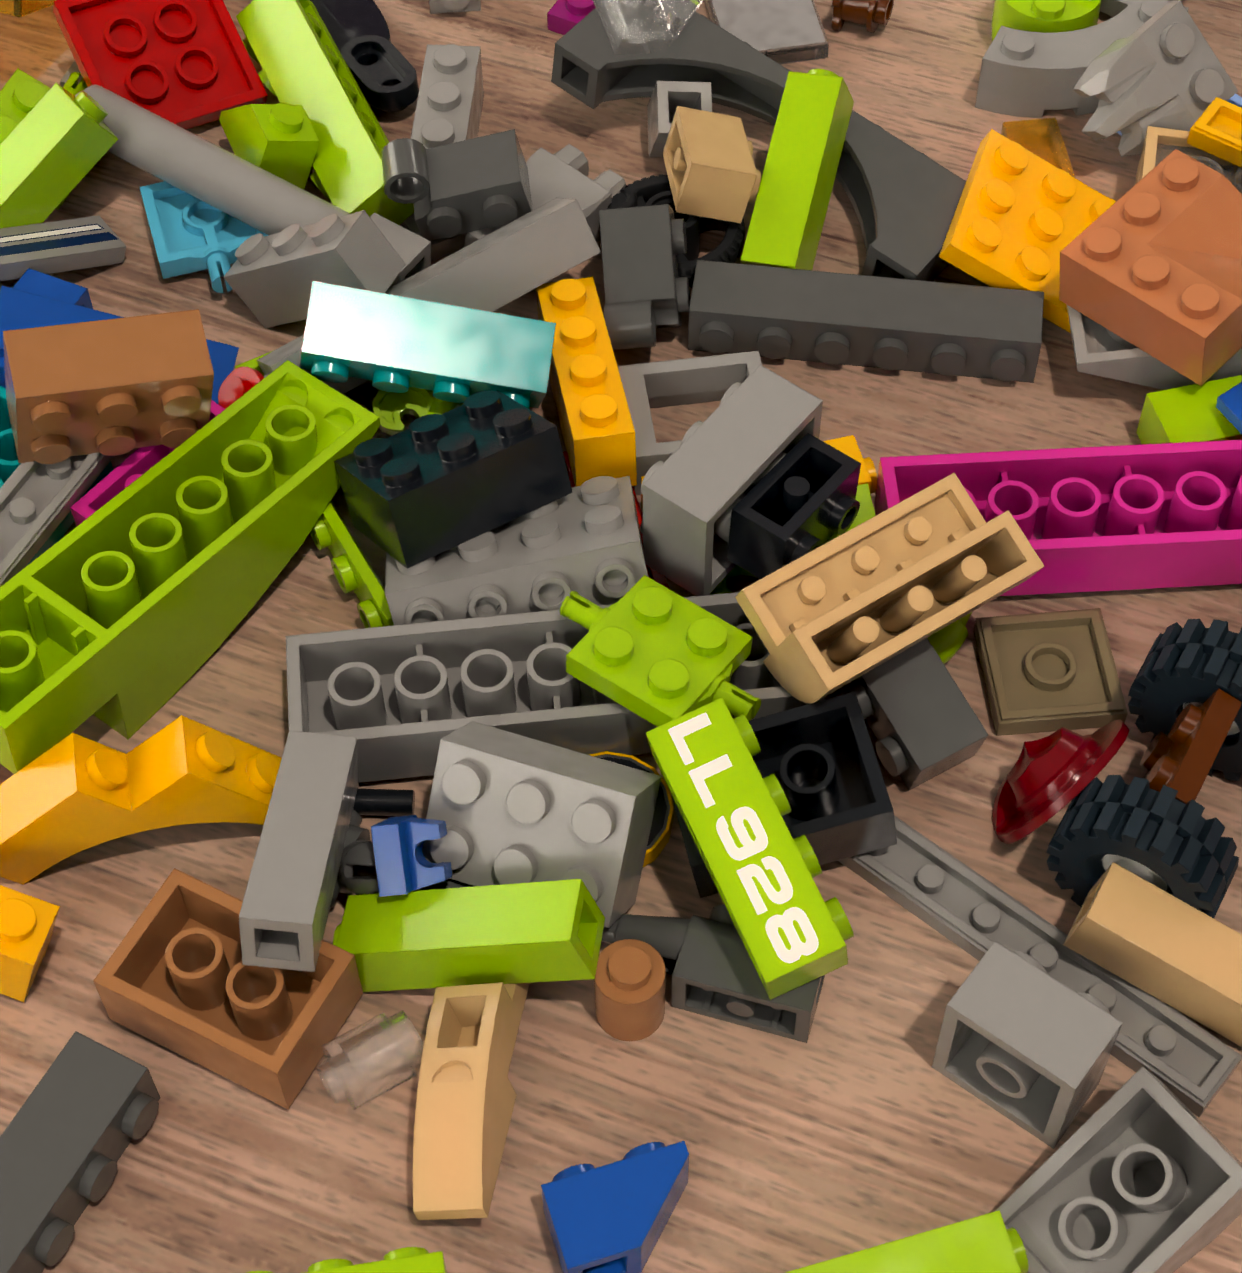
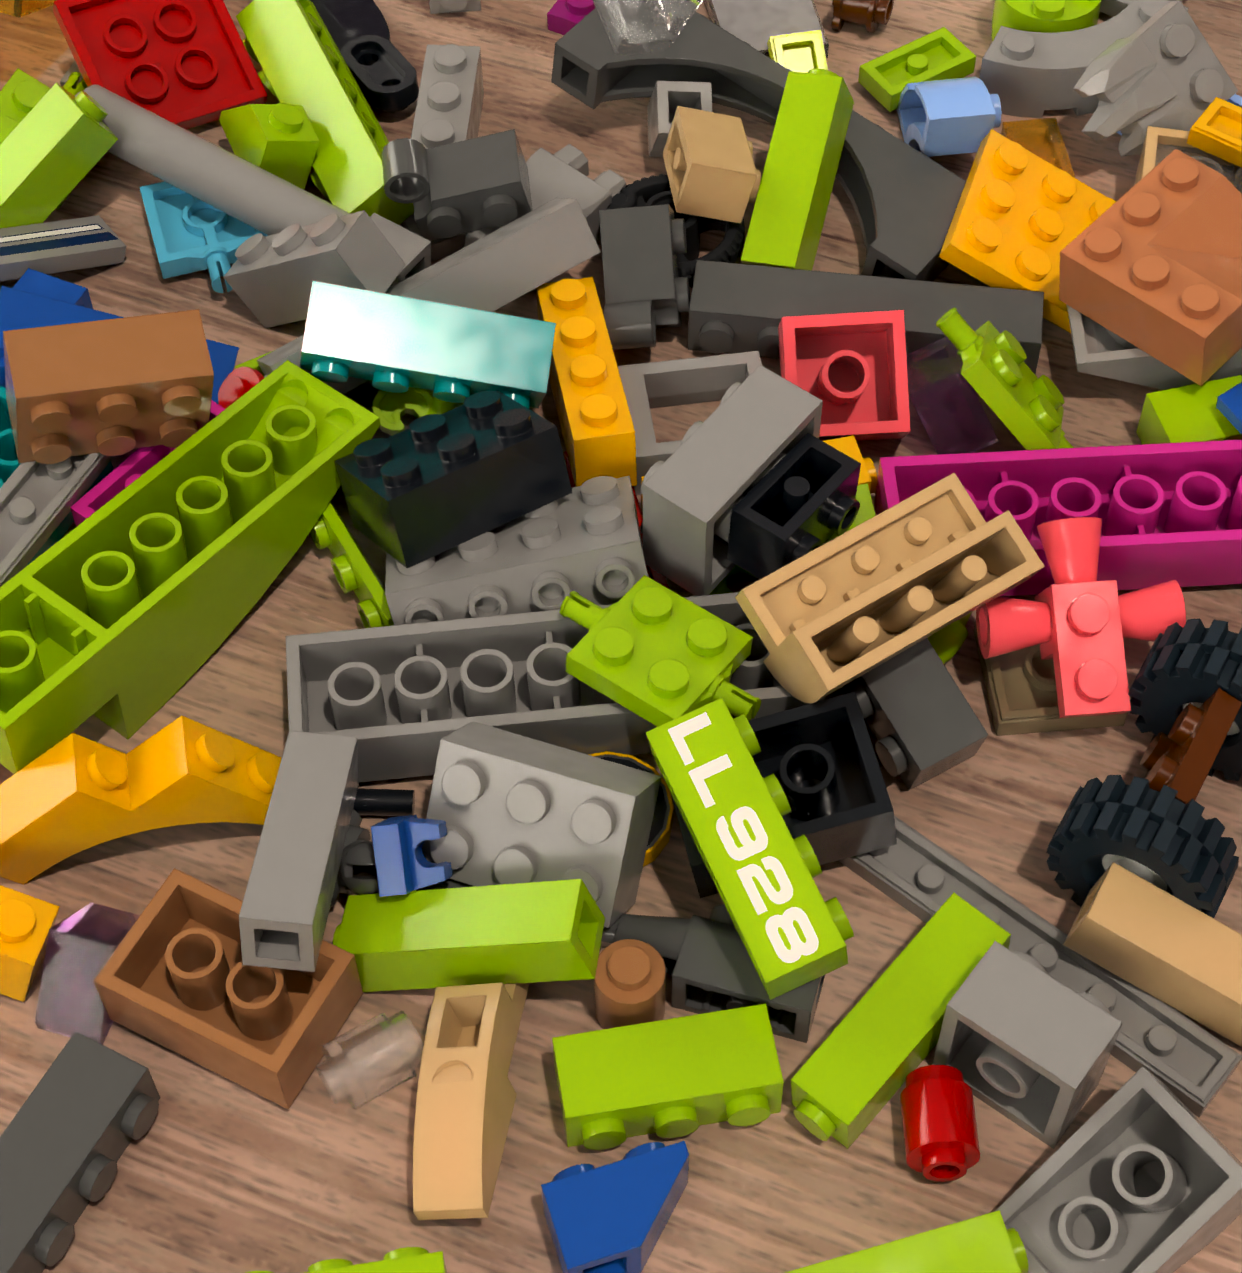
dark red hat [992,720,1129,844] -> none
none -> slope [35,903,140,1045]
none -> lime brick [552,1003,784,1150]
none -> neon yellow tile [767,30,828,73]
none -> coral brick [778,310,911,441]
none -> lime brick [791,892,1011,1149]
none -> lime plate [858,27,976,112]
none -> light blue brick [897,77,1002,157]
none -> red brick [900,1065,980,1182]
none -> slope [906,337,999,455]
none -> lime plate [935,308,1074,450]
none -> coral brick [976,517,1186,718]

